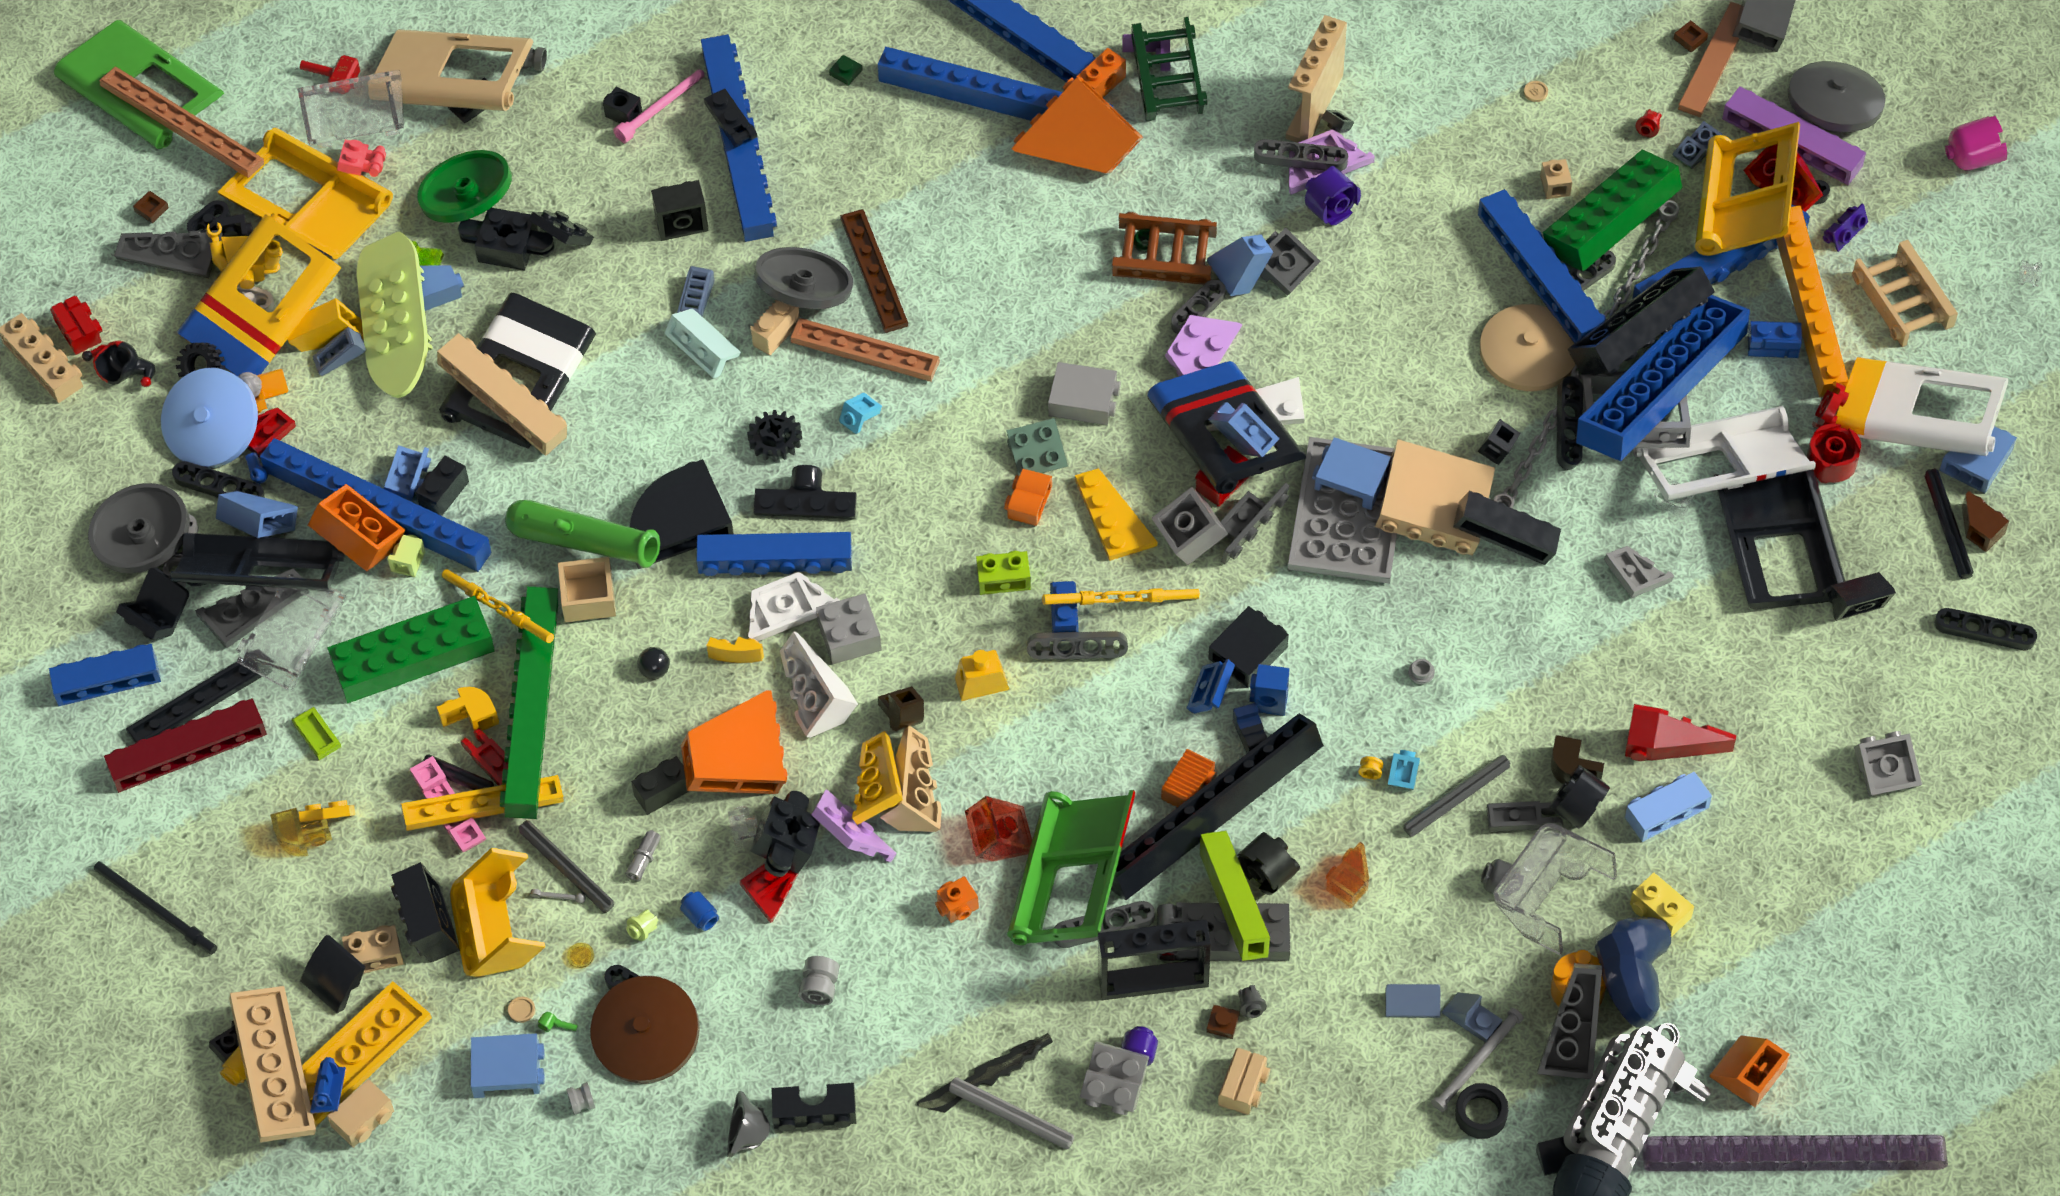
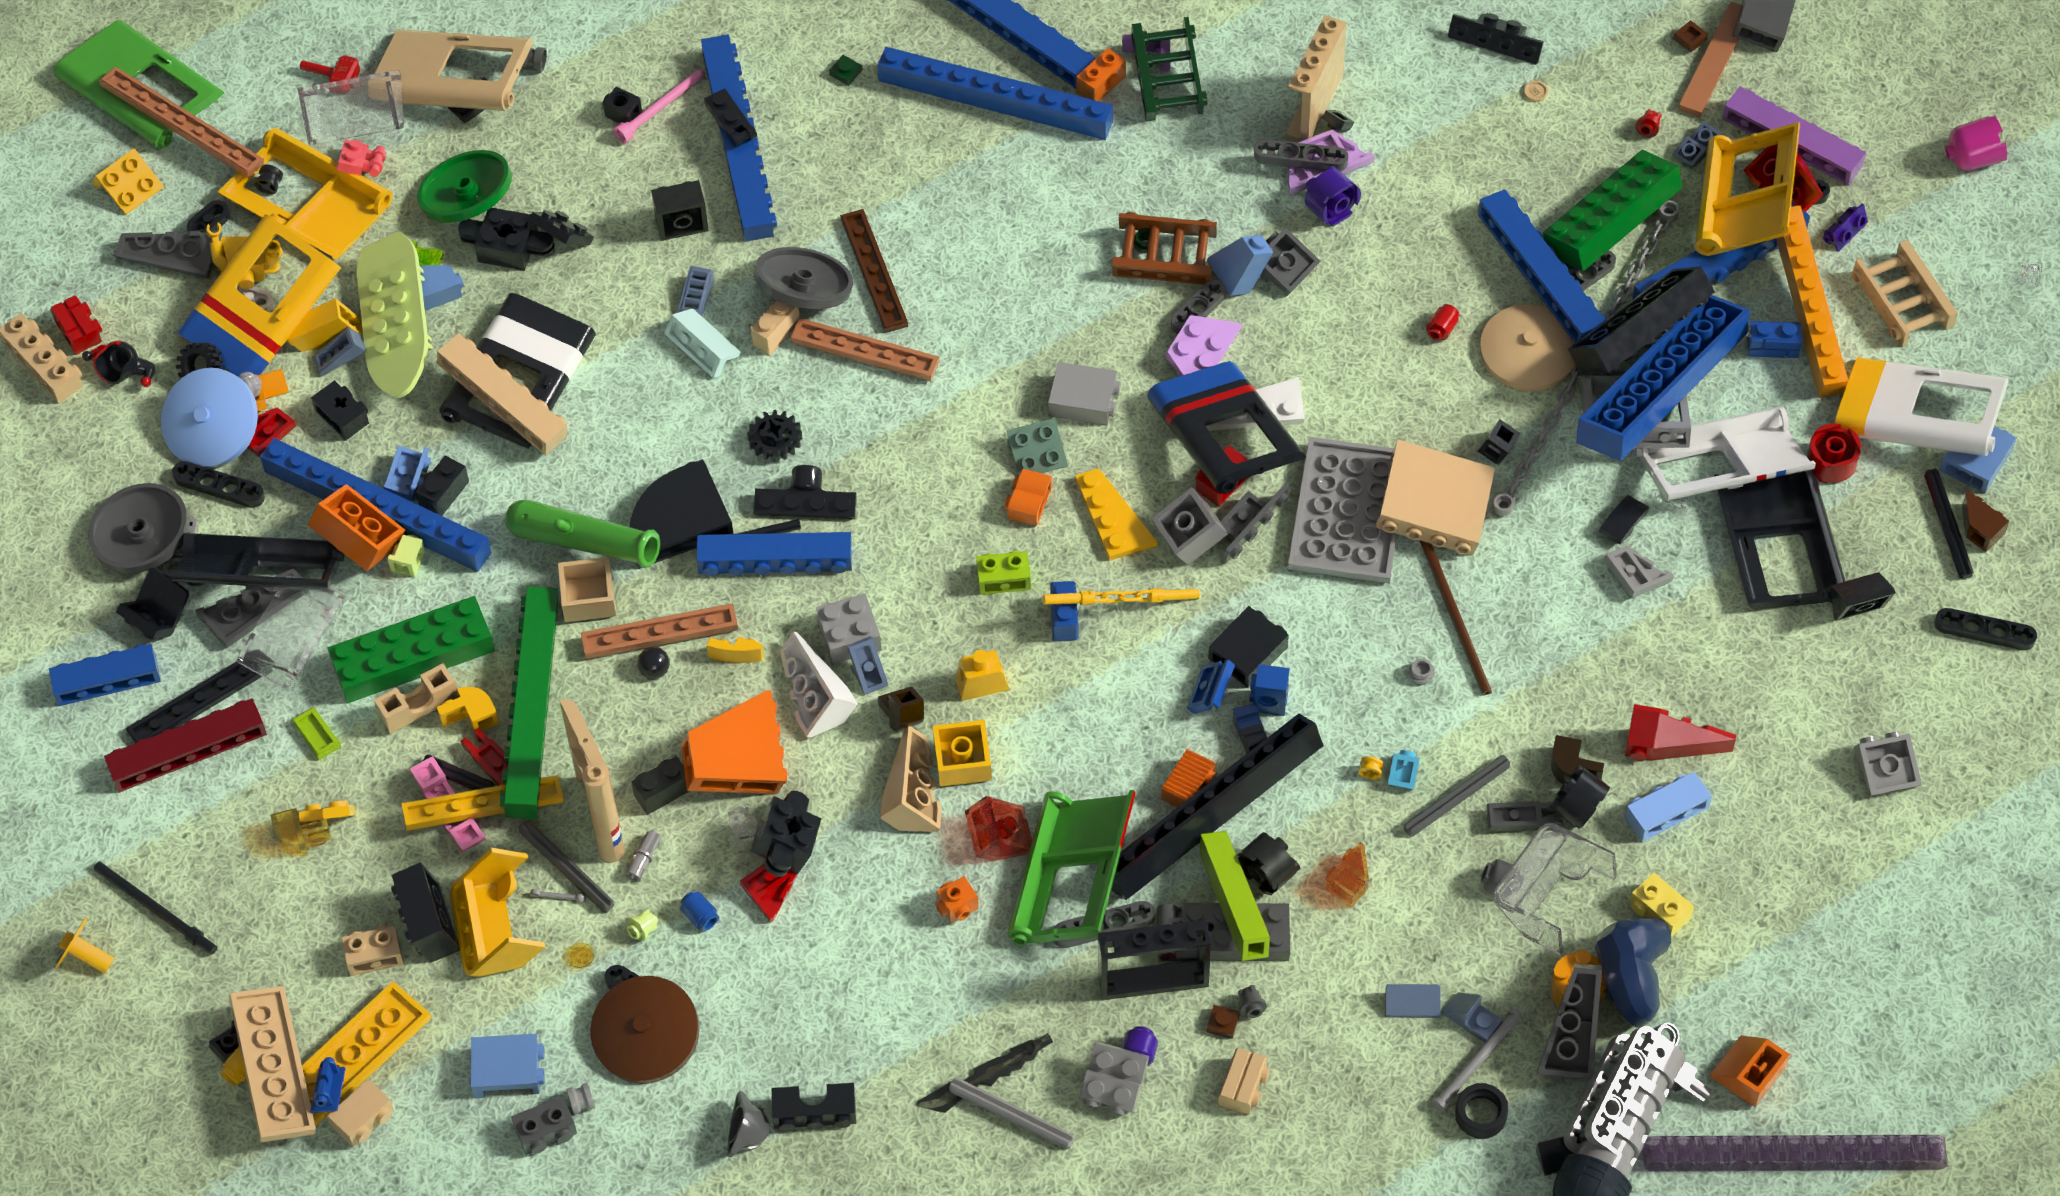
reddish brown plate [133,190,169,224] -> none
black bracket [215,214,253,237] -> none
medium blue slope [216,491,298,538] -> none
blue arm [245,453,268,484] -> none
black slope [300,934,366,1013] -> none
yellow piece [442,569,554,643] -> none
tan piece [508,997,535,1023] -> none
bright green hand [538,1012,578,1032] -> none
white wing [748,572,840,641] -> none
light grey wheel [798,956,840,1006] -> none
lavender wing [811,790,897,862] -> none
medium azure bracket [839,393,882,434] -> none
yellow wing [852,731,903,825] -> none
orange slope [1011,77,1144,173] -> none
dark grey beam [1027,631,1128,660] -> none
medium blue panel [1208,402,1279,457] -> none
medium blue panel [1312,437,1391,510] -> none
black brick [1453,490,1561,565] -> none
tan brick [1540,159,1572,199] -> none
black beam [1556,376,1583,470] -> none
dark grey dish [1788,61,1885,132] -> none
red plate [1812,381,1849,429] -> none
none -> yellow piece [54,917,114,974]
none -> yellow bracket [91,148,163,214]
none -> black wheel [254,164,283,194]
none -> black brick [311,380,369,441]
none -> tan arch [374,663,459,734]
none -> dark grey brick [511,1095,577,1155]
none -> tan piece [559,699,625,863]
none -> nougat plate [581,603,738,659]
none -> black bar [736,519,801,534]
none -> sand blue slope [846,636,889,695]
none -> yellow brick [933,720,992,787]
none -> reddish brown piece [1419,540,1492,696]
none -> red brick [1426,304,1460,341]
none -> black bracket [1448,13,1544,64]
none -> black slope [1598,495,1649,545]

